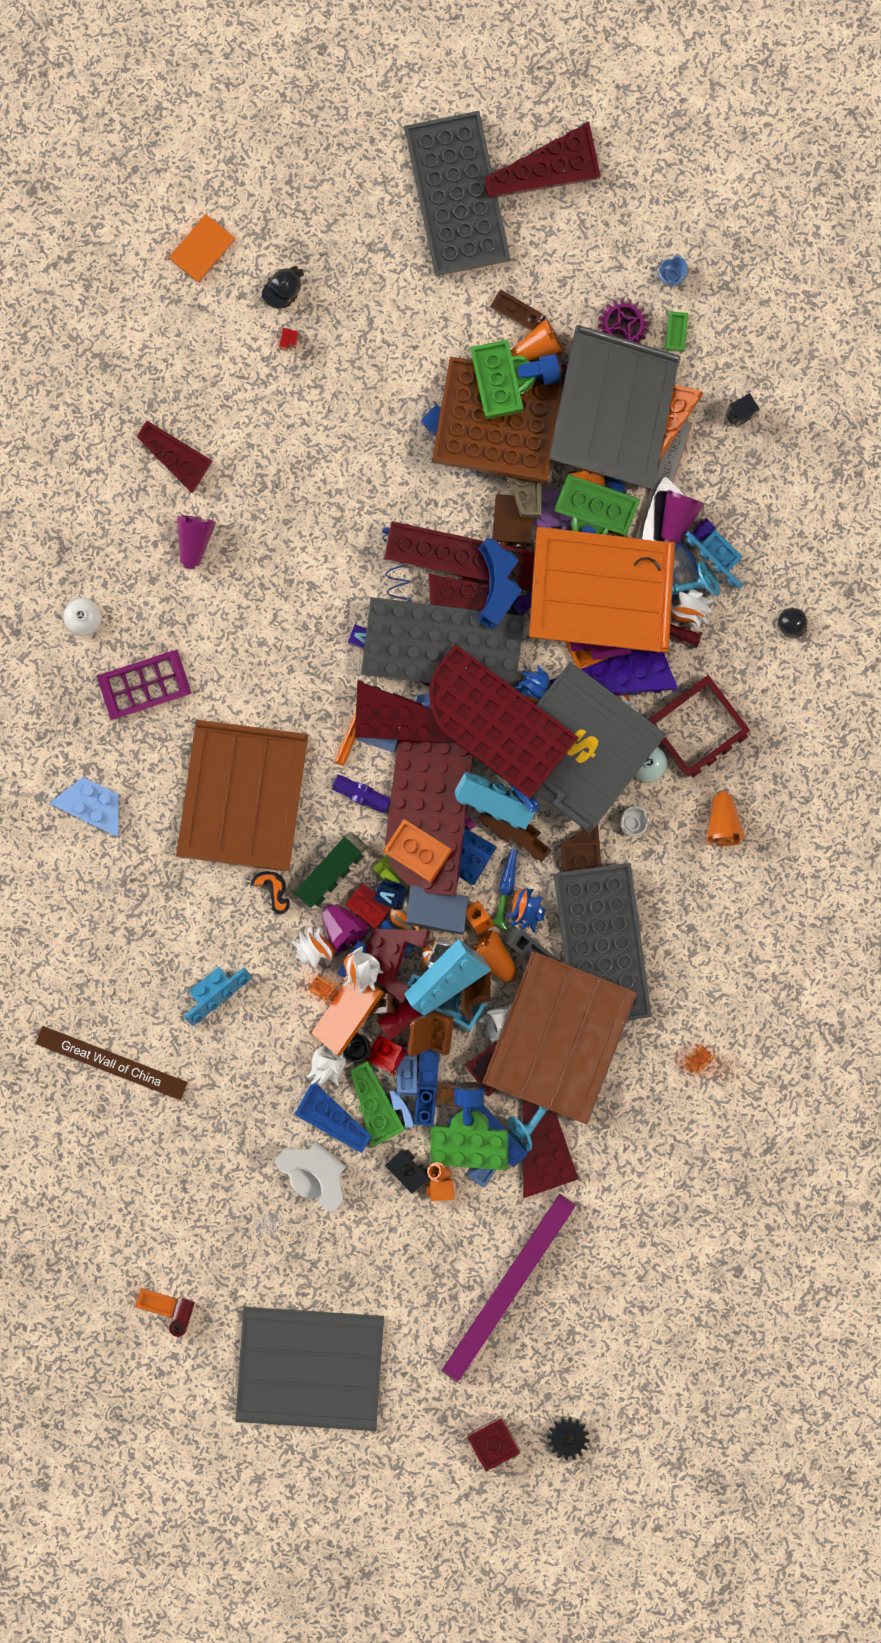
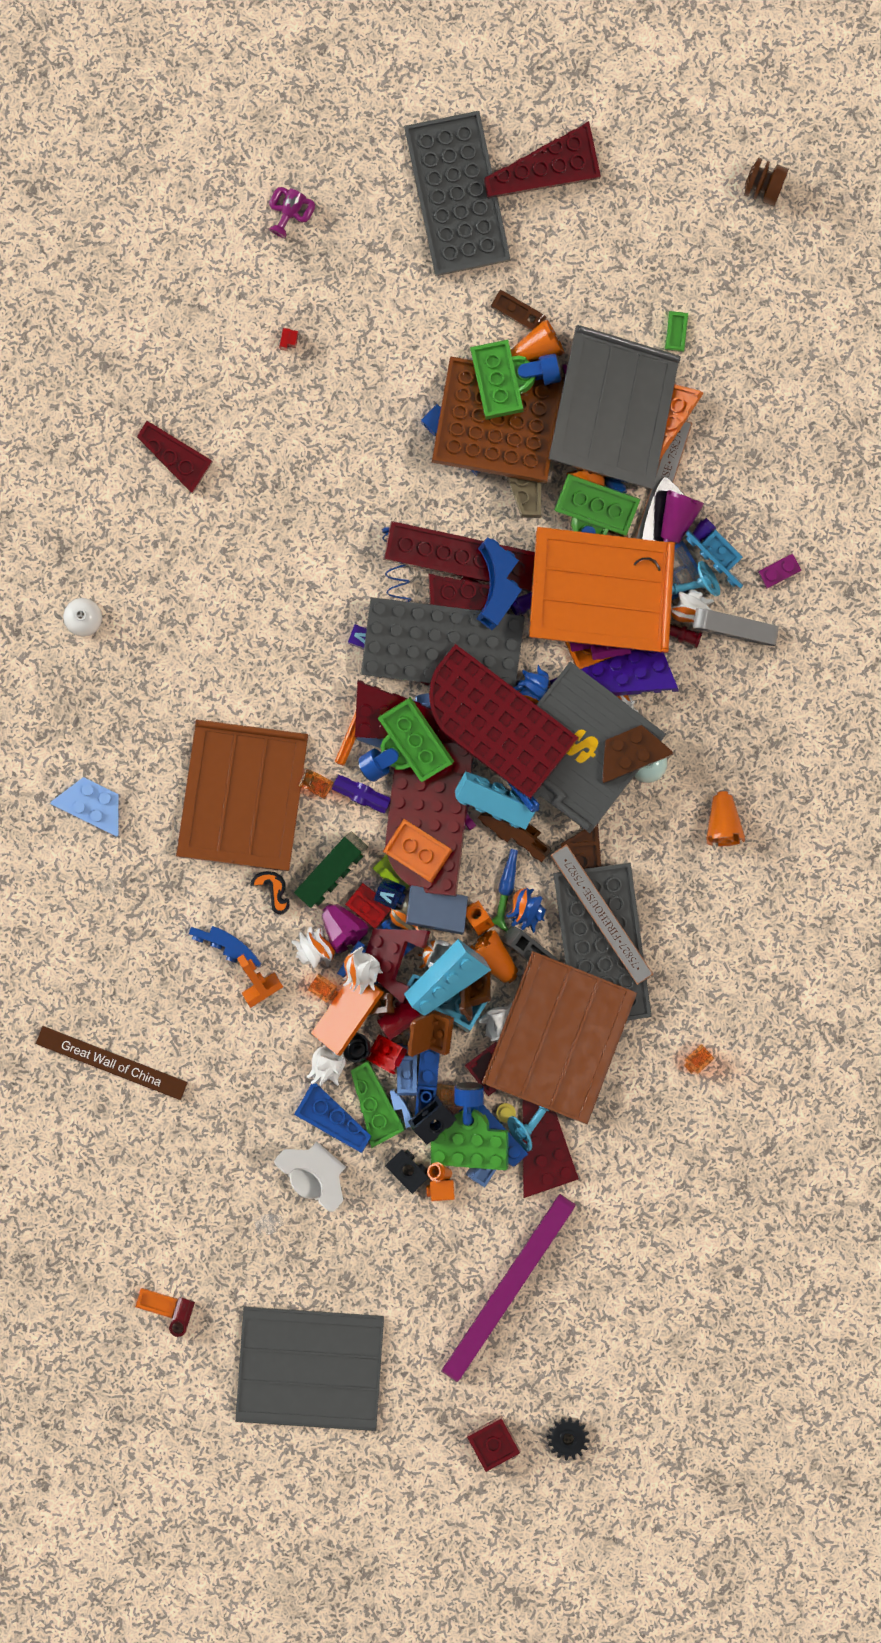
magenta piece [97,650,192,720] -> none
orange tile [169,214,236,283] -> none
magenta cone [177,515,216,569] -> none
dark azure bracket [184,967,253,1026] -> none
black hair [262,266,304,309] -> none
blue bracket [459,828,497,885] -> none
reddish brown panel [492,494,533,548] -> none
medium lavender plate [536,488,572,531] -> none
magenta gear [598,299,650,344] -> none
white hair [619,805,649,837] -> none
dark red window [648,675,750,778] -> none
medium blue hair [659,255,688,286] -> none
black brick [726,393,760,428] -> none
black hair [778,607,808,639] -> none
none -> blue slope [189,926,262,967]
none -> orange bracket [237,954,283,1008]
none -> magenta piece [269,187,315,239]
none -> clear orange brick [298,768,333,799]
none -> bright green plate [358,697,454,782]
none -> black brick [408,1096,457,1145]
none -> light yellow plate [496,1103,516,1123]
none -> light grey tile [551,844,653,985]
none -> reddish brown wing [602,725,674,784]
none -> light grey beam [693,608,779,646]
none -> reddish brown wheel [744,157,789,207]
none -> magenta plate [758,553,802,589]

